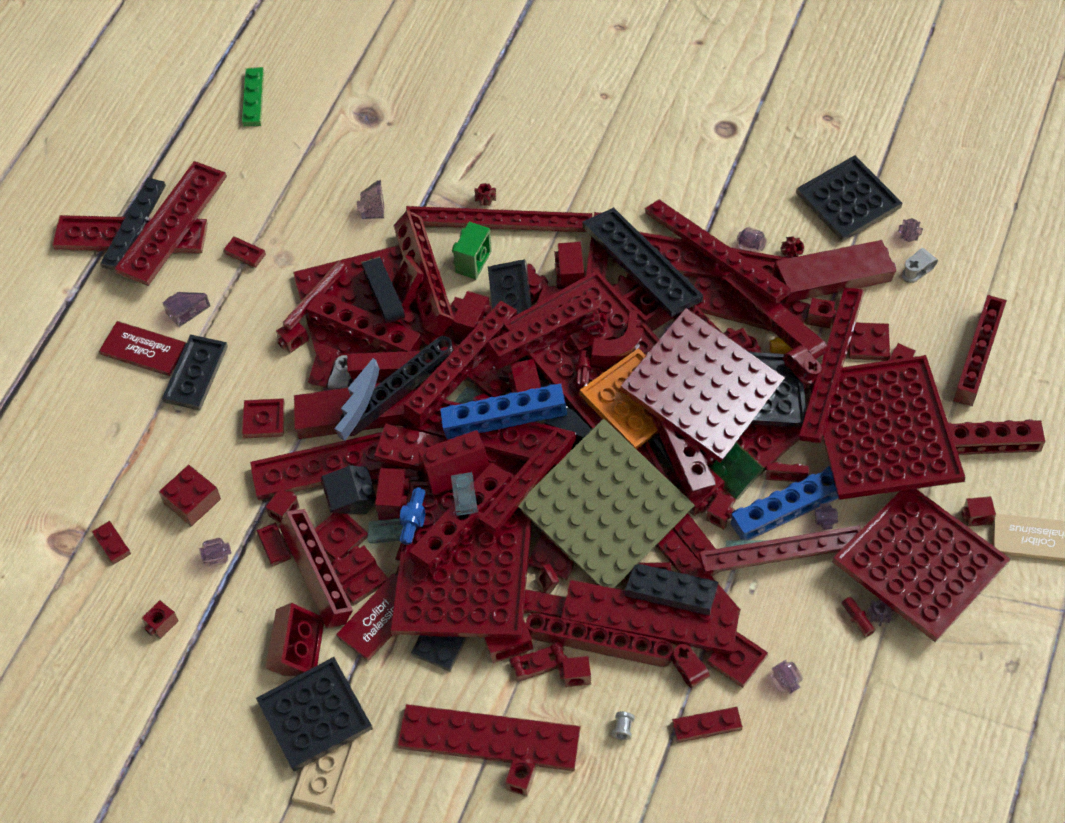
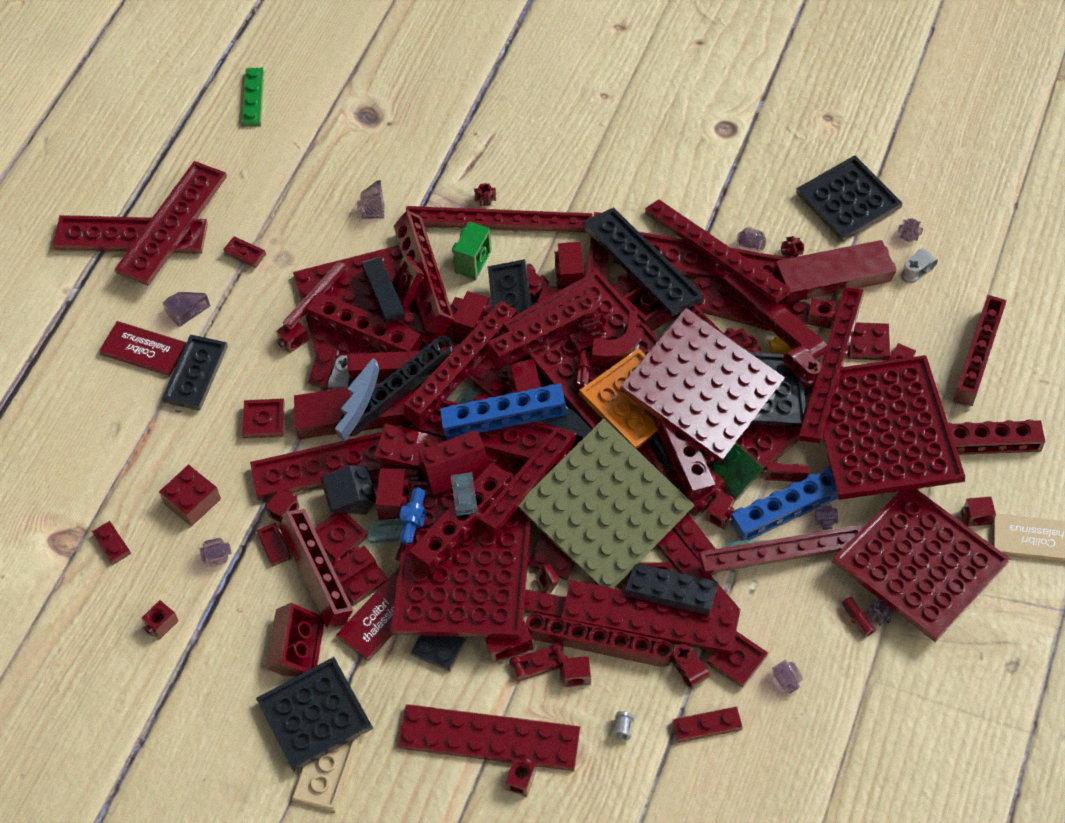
black plate [101,177,166,271] -> none

